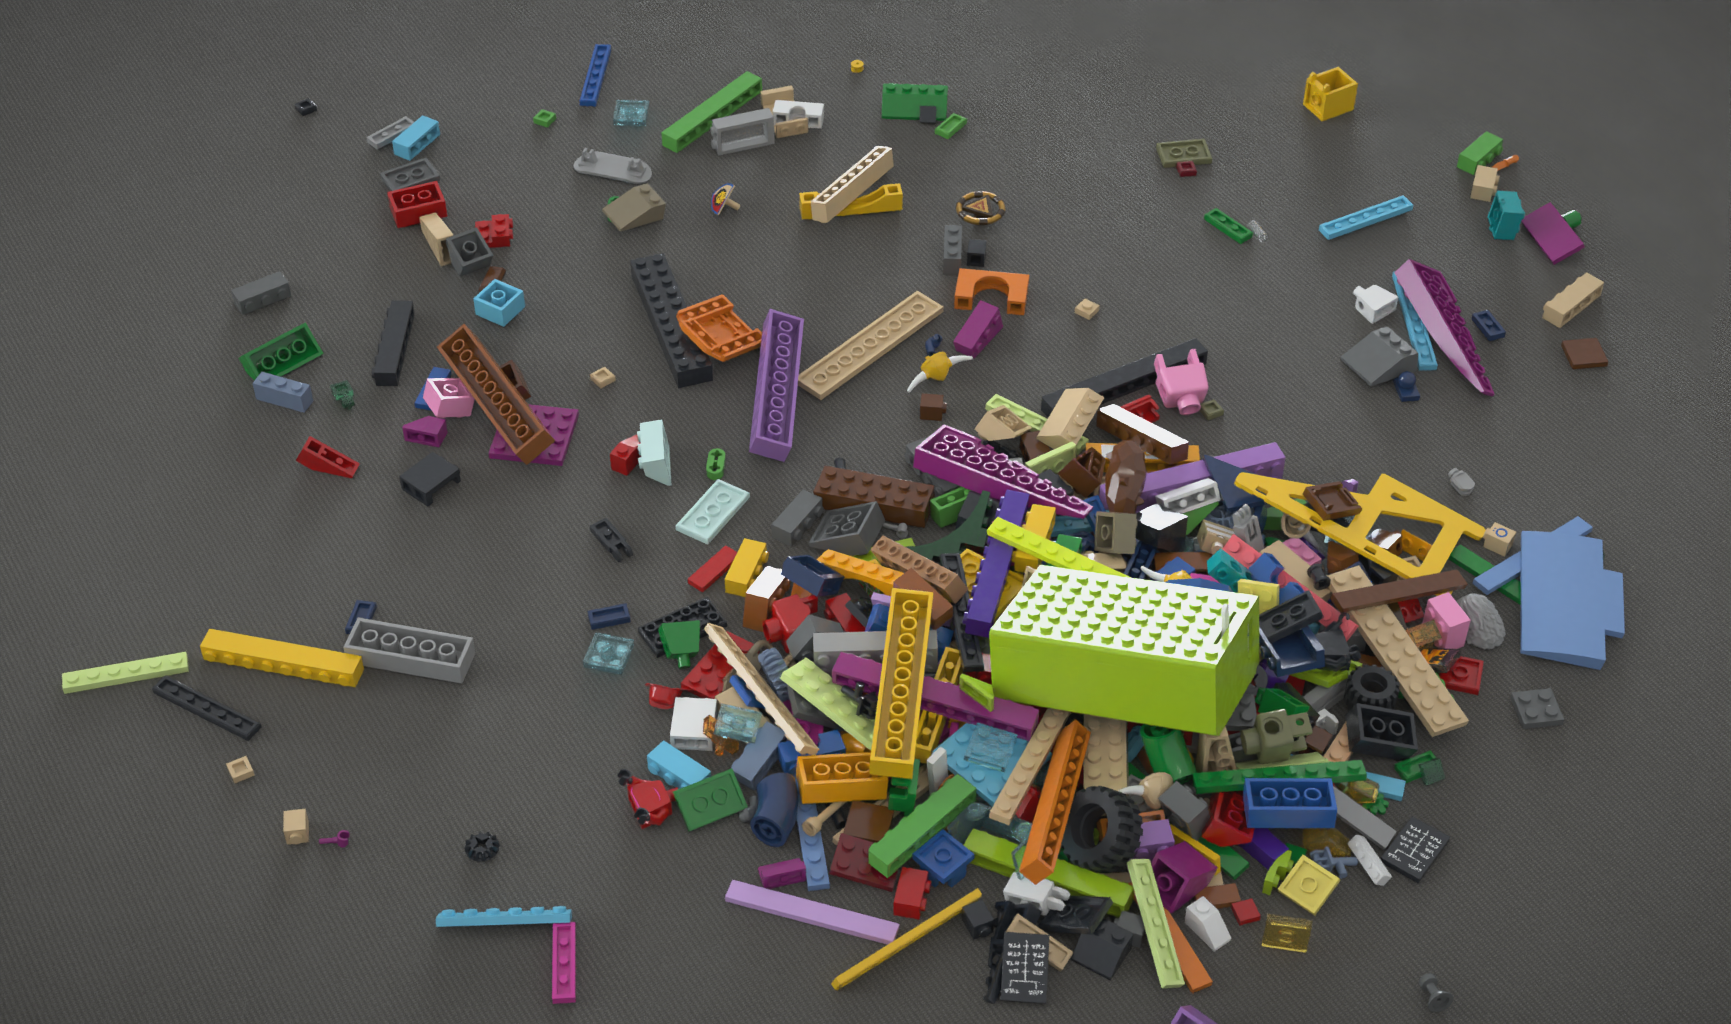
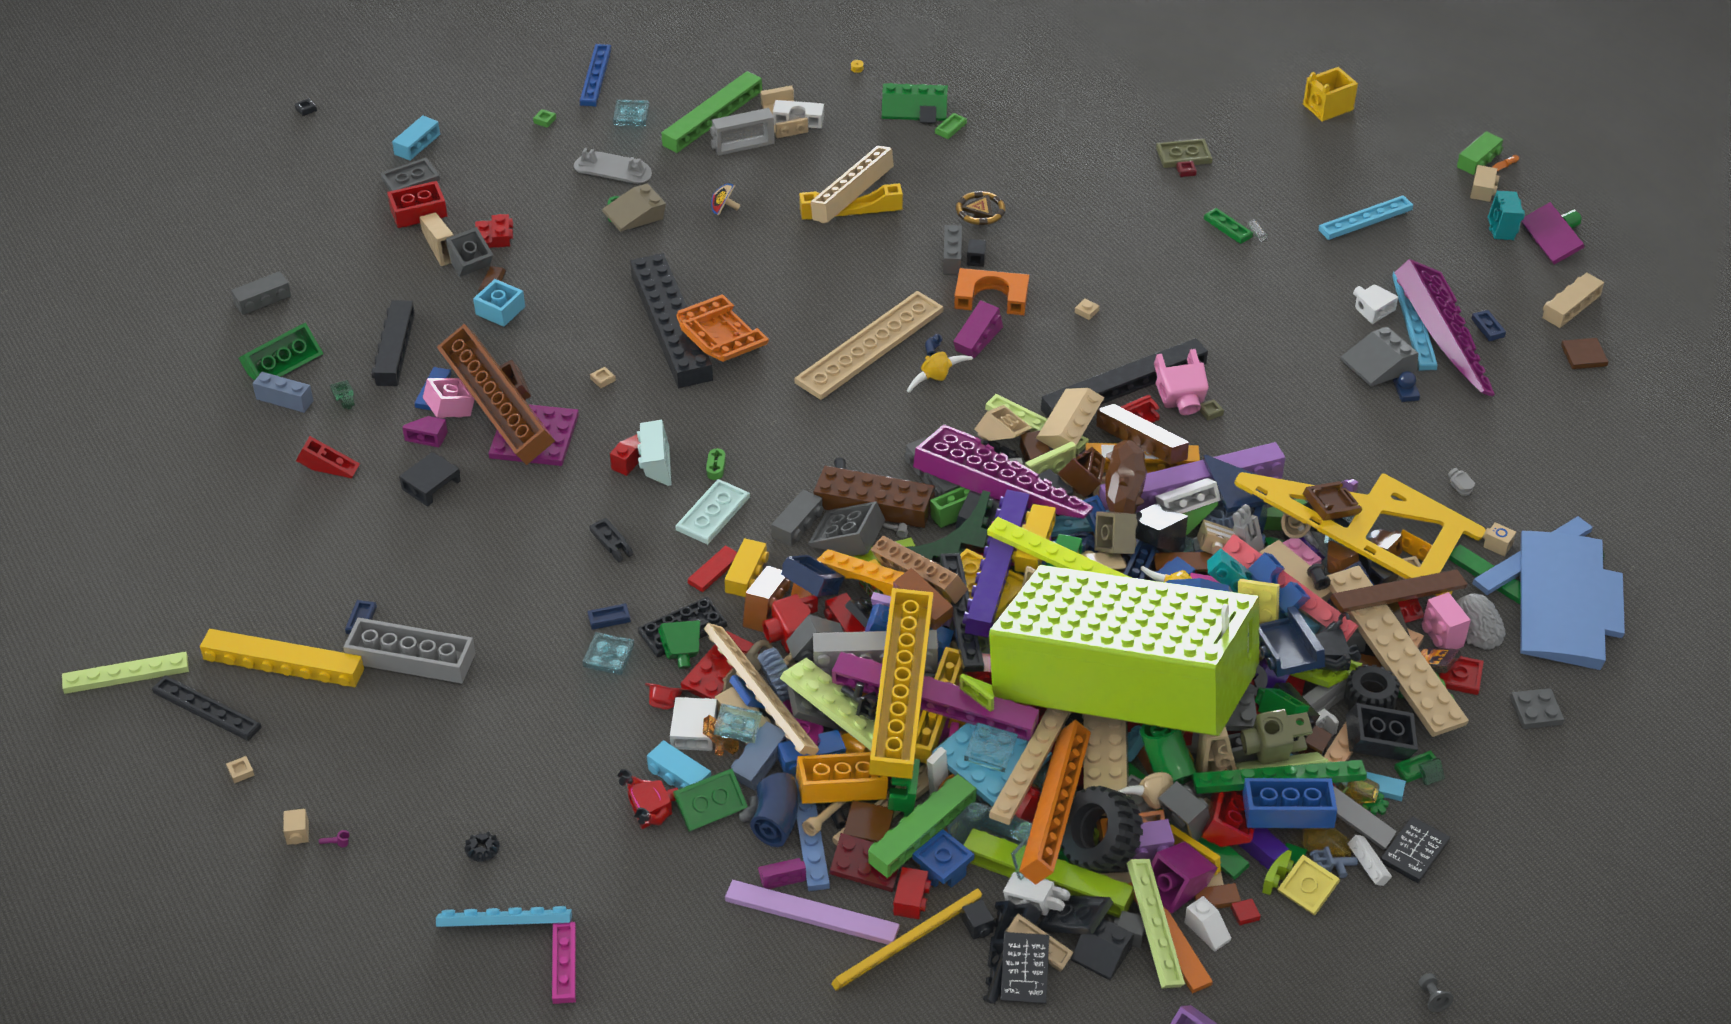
light grey plate [367,116,414,150] -> none
medium lavender brick [749,309,804,462] -> none
reddish brown brick [920,394,947,421] -> none
black tile [1259,590,1324,644] -> none
clear yellow tile [1262,914,1312,953] -> none
clear yellow slope [1405,620,1442,648] -> none

